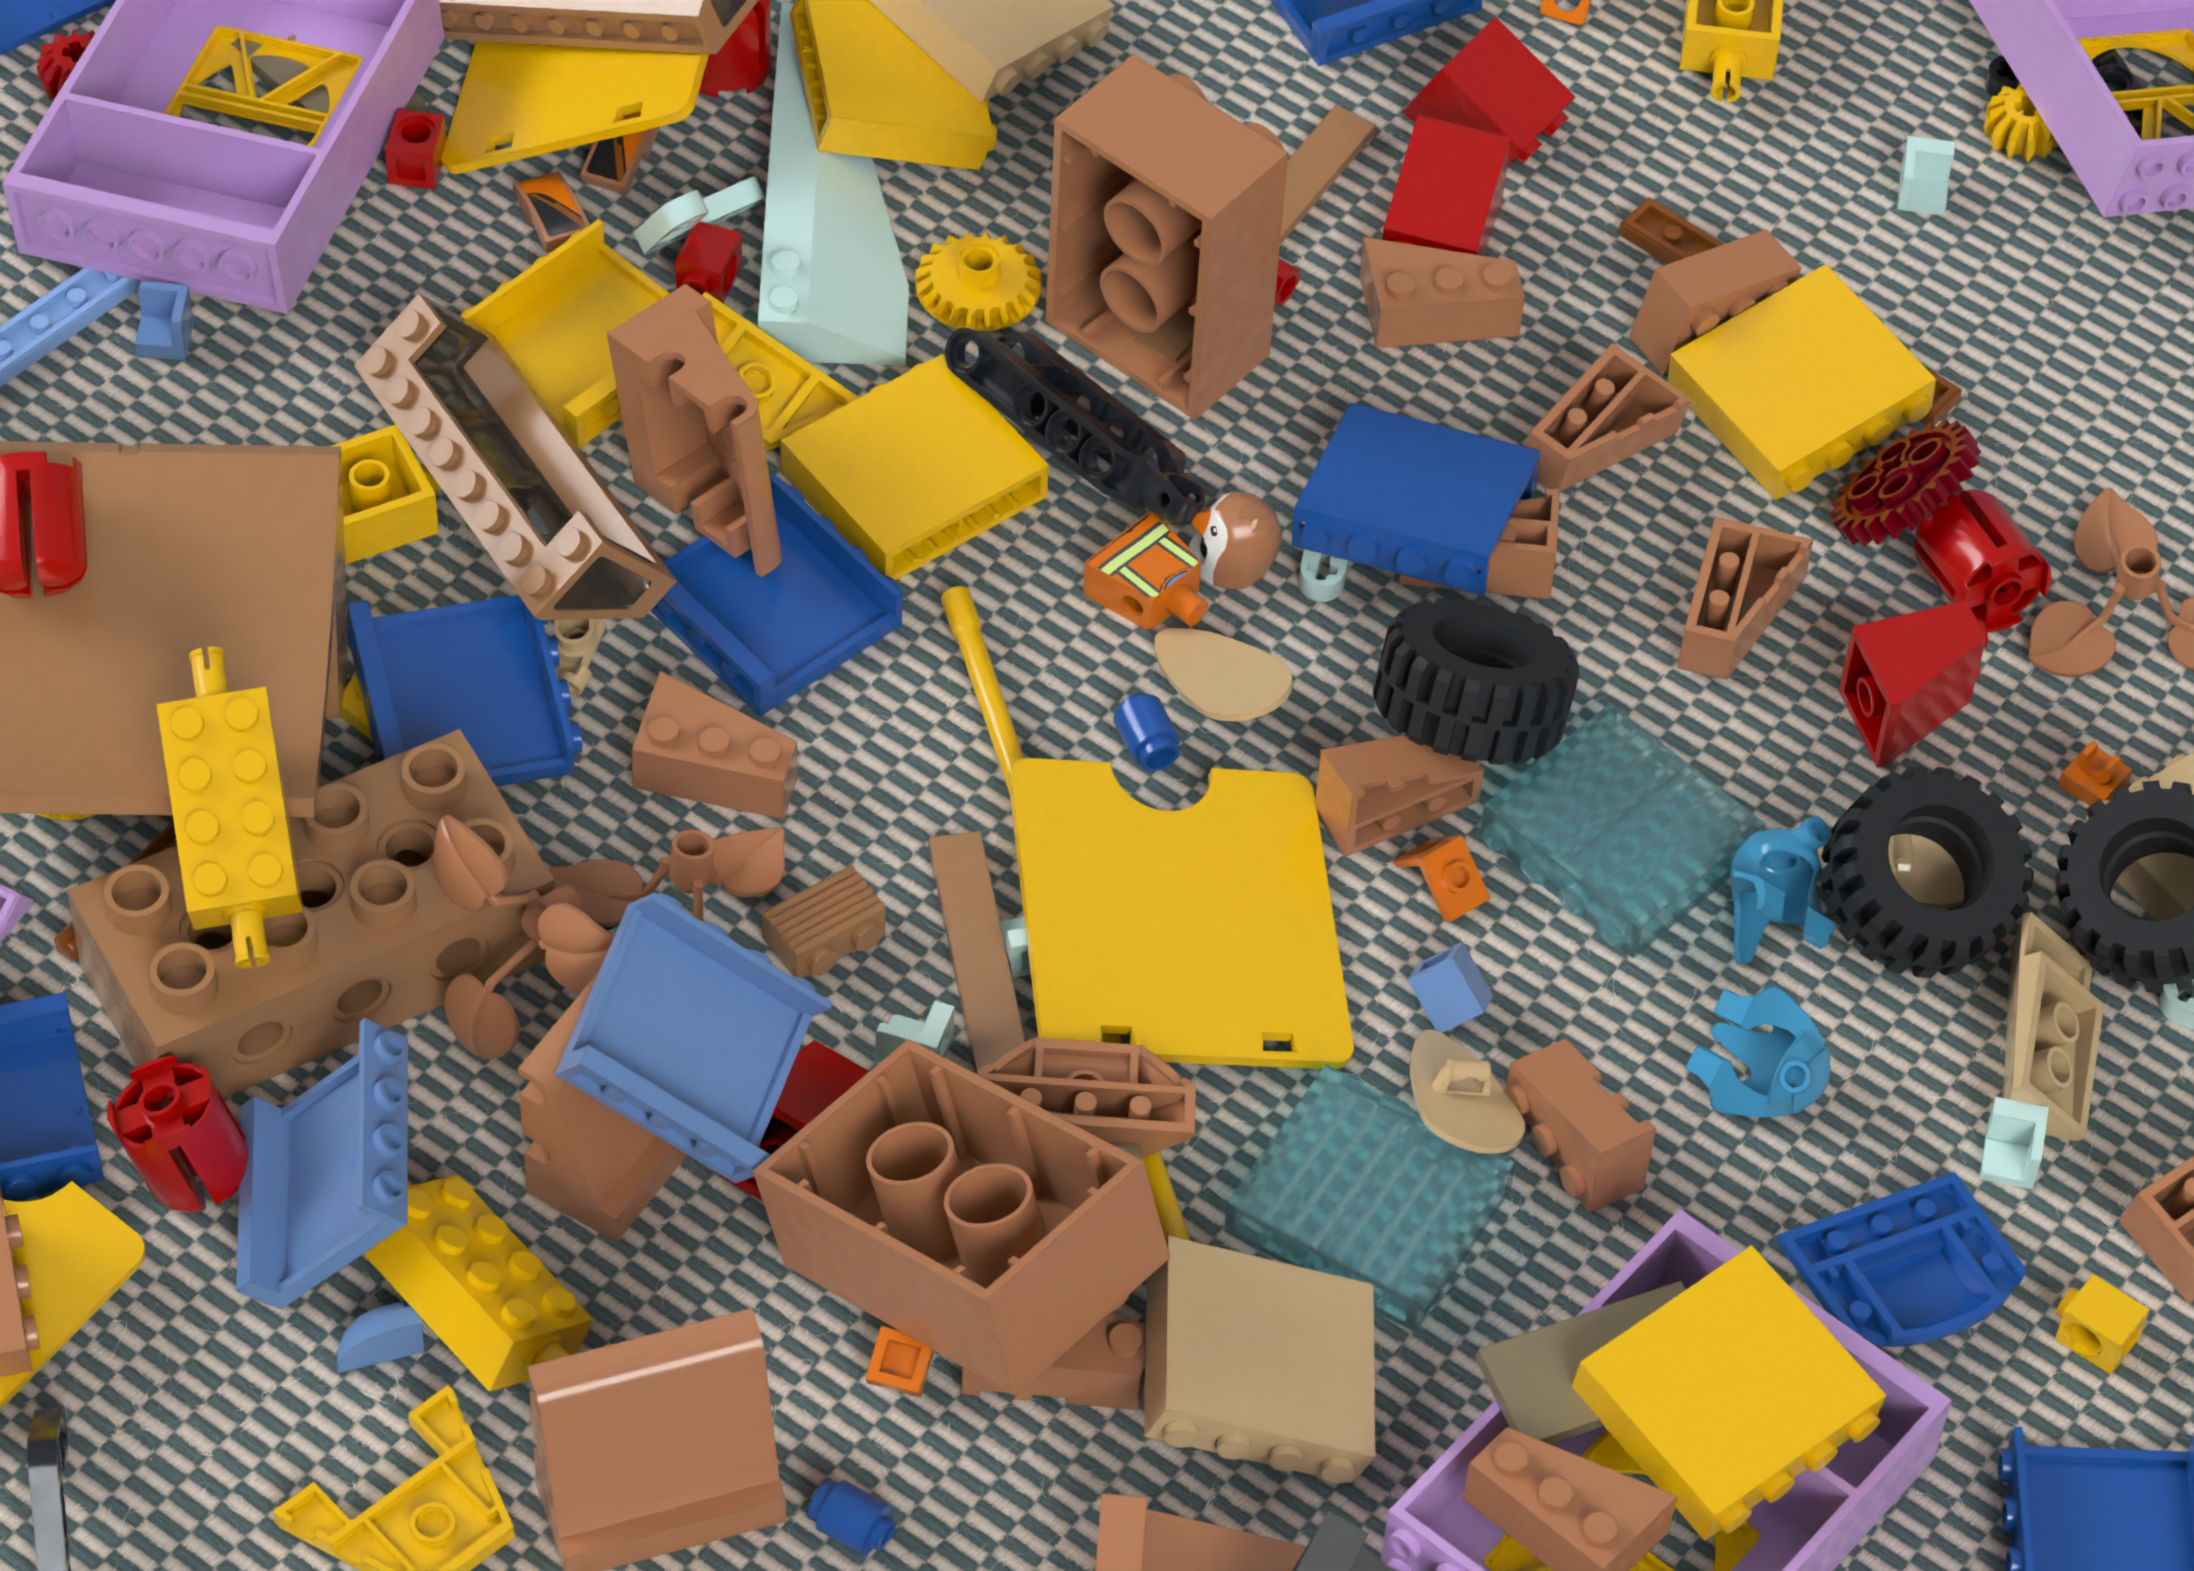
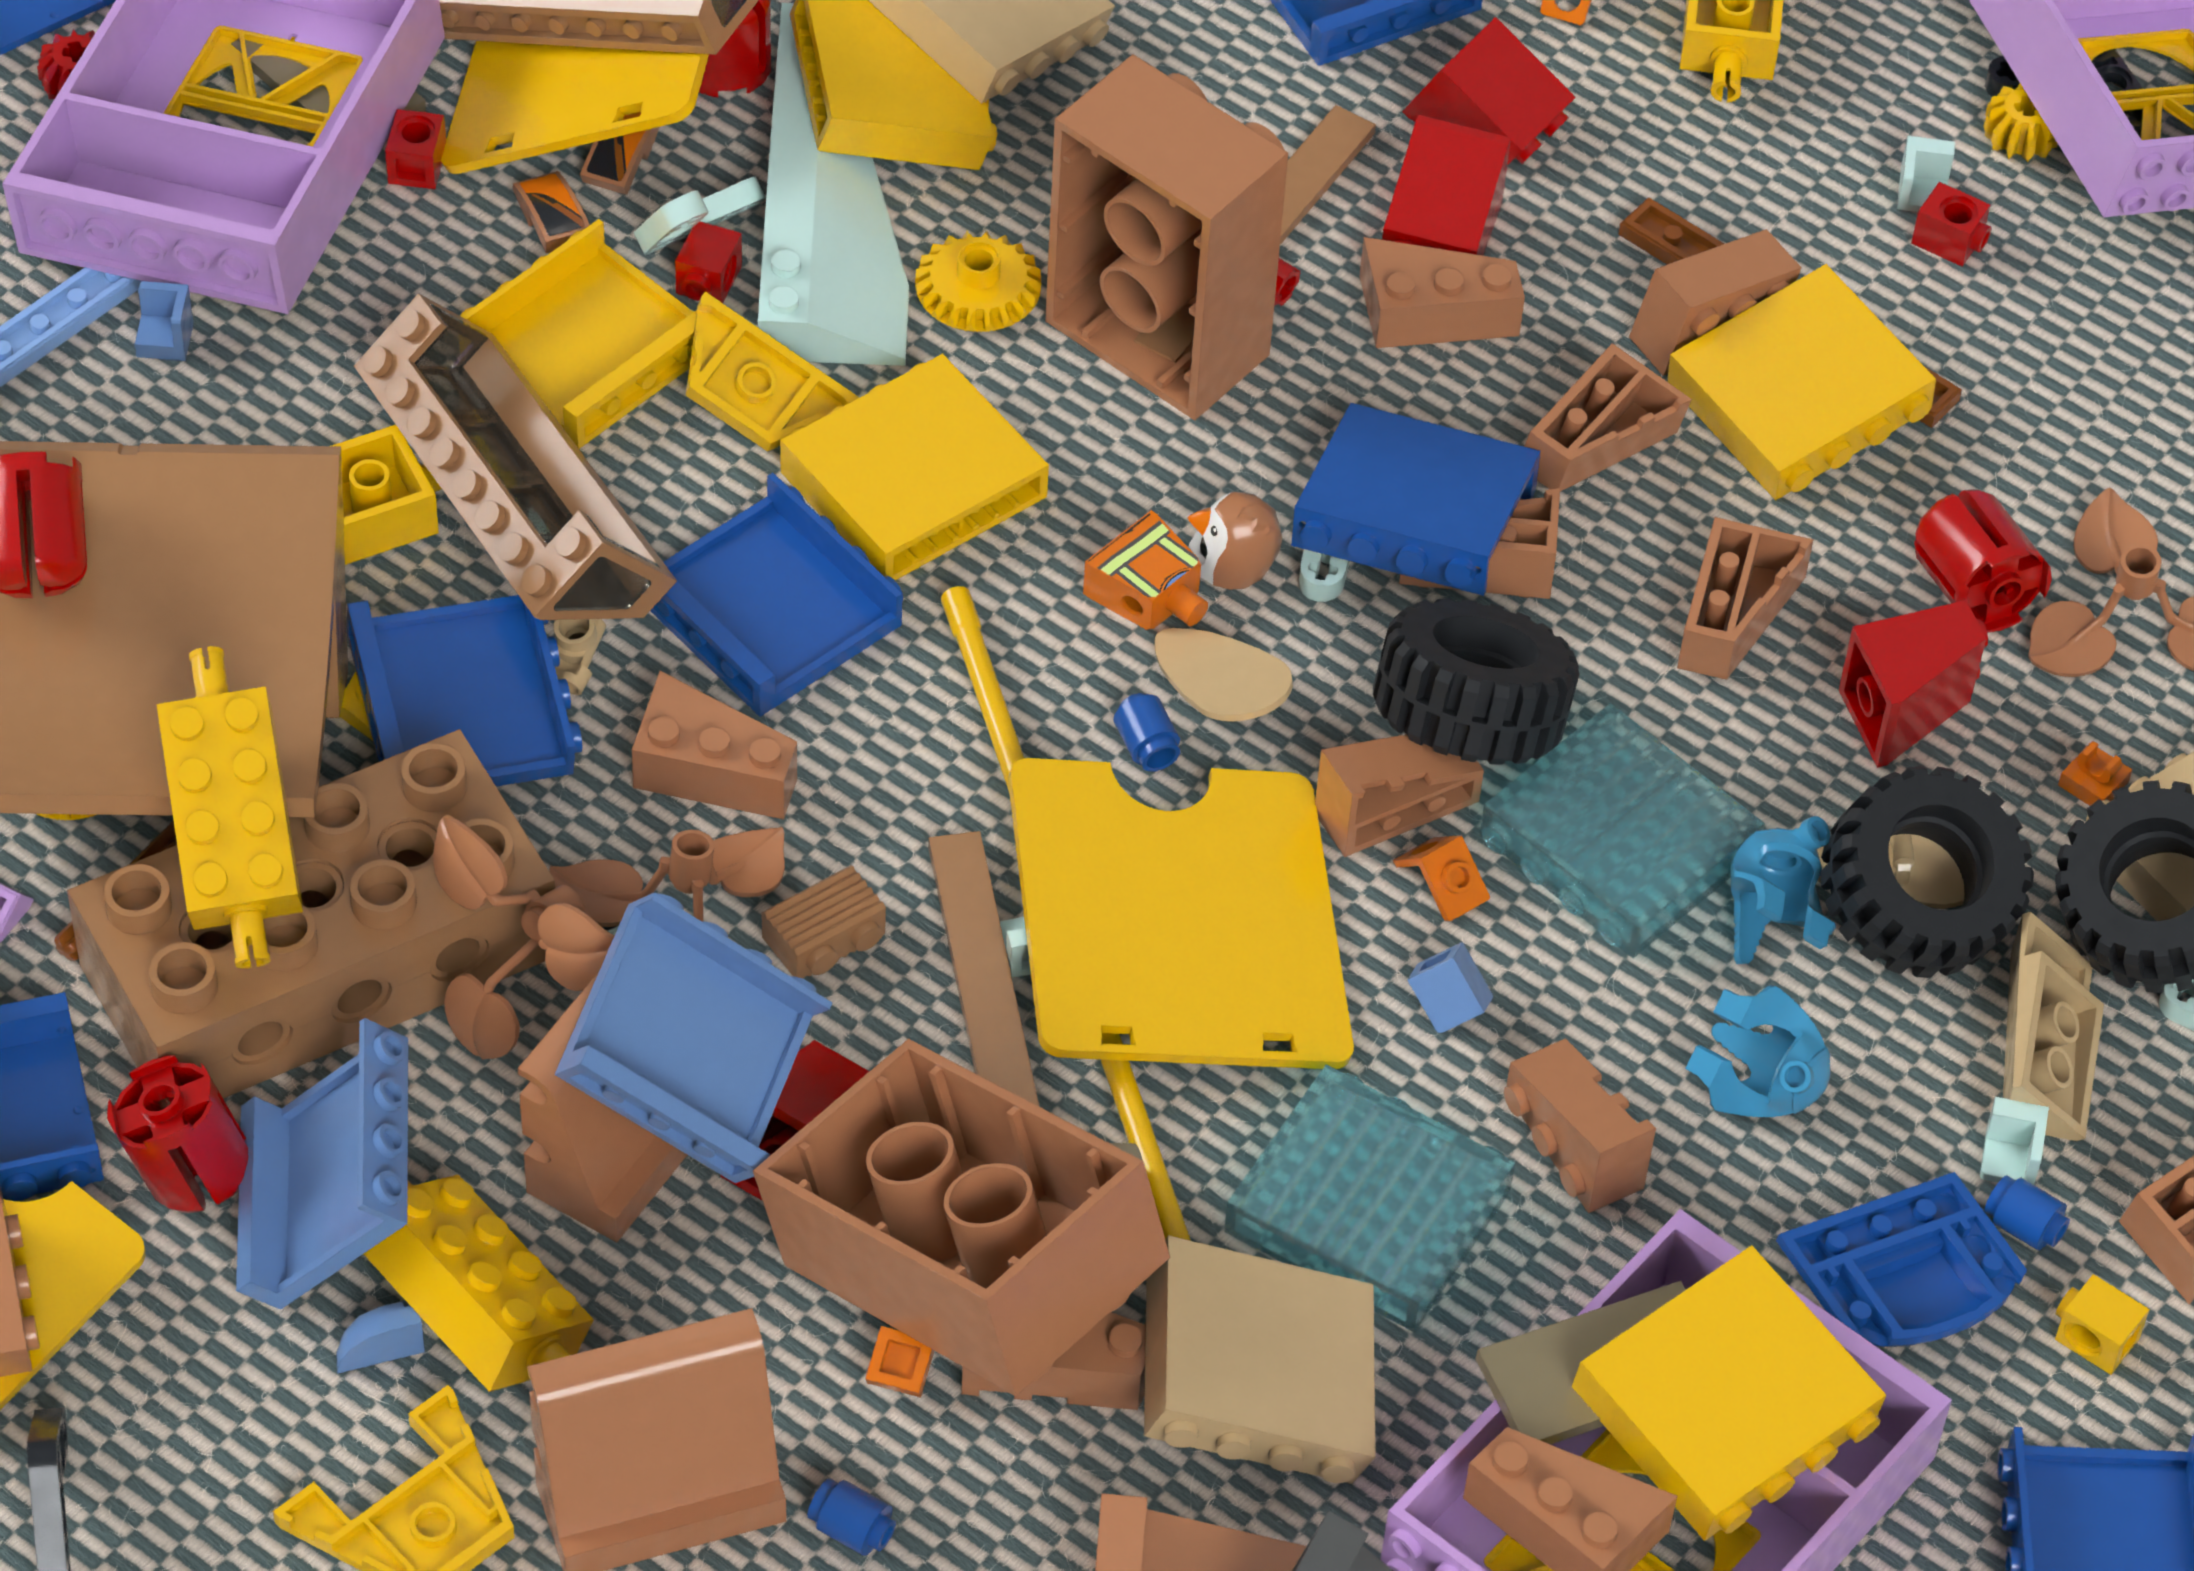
nougat panel [607,284,782,578] -> none
light aqua panel [875,1000,955,1062] -> none
black piece [945,328,1205,527] -> none
nougat wedge [977,1037,1196,1158] -> none
tan shield [1409,1029,1525,1154] -> none
dark red gear [1829,419,1981,547] -> none
none -> red brick [1911,182,1992,267]
none -> blue brick [1984,1175,2070,1251]

